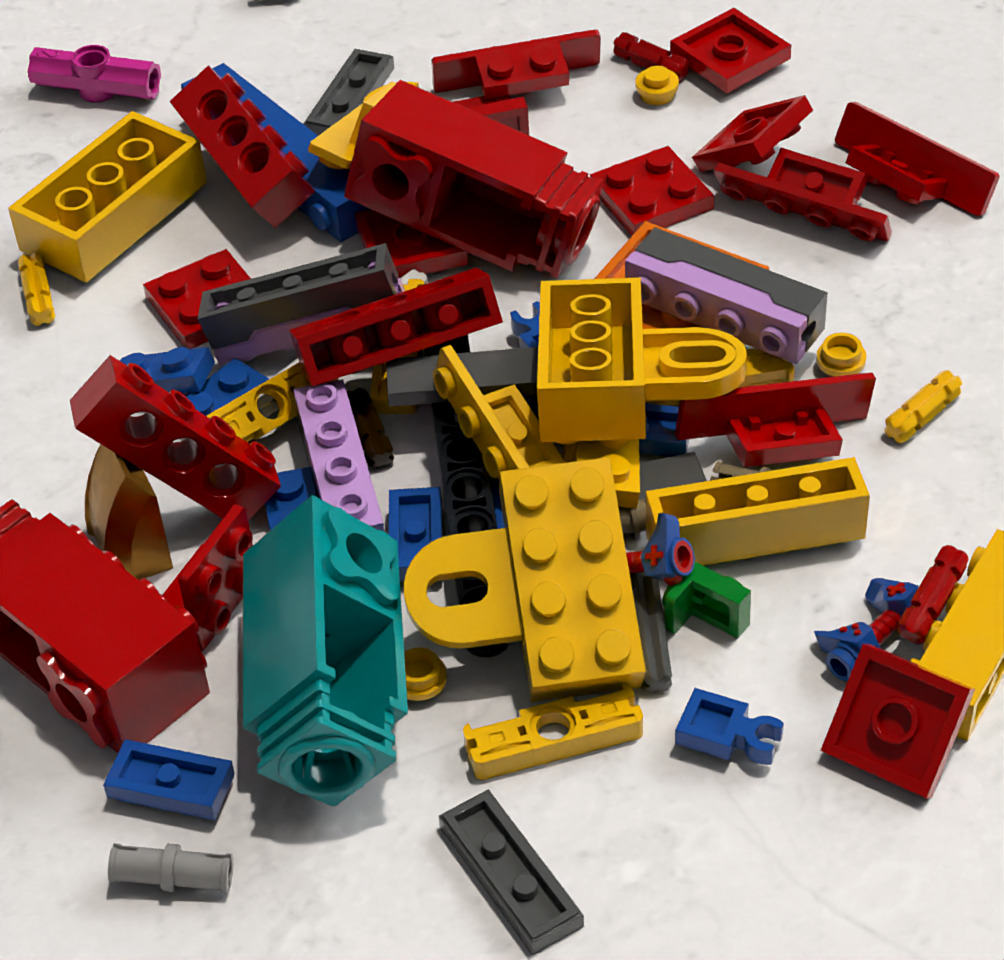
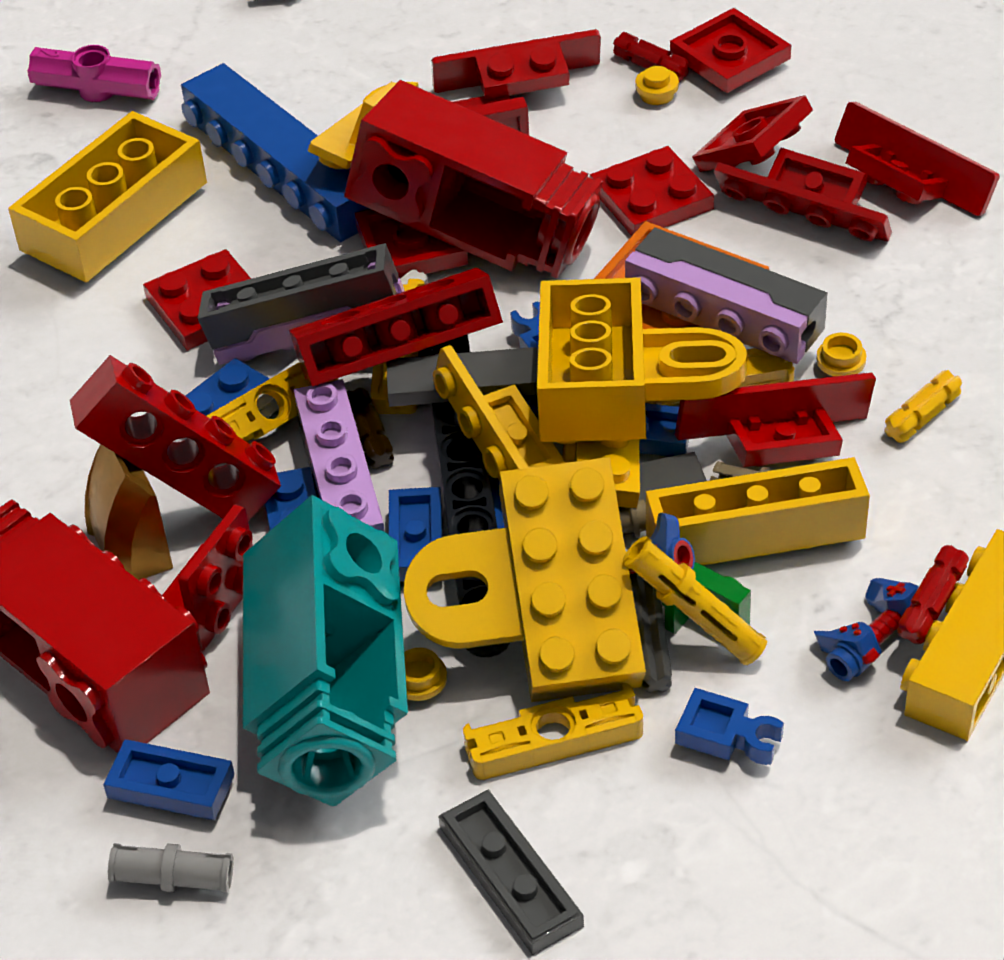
yellow axle [18,252,55,326] -> none
blue plate [120,347,215,394] -> none
red brick [169,65,315,228] -> none
dark grey tile [303,49,394,136] -> none
red plate [820,644,975,799] -> none
none -> yellow pin [623,536,767,665]

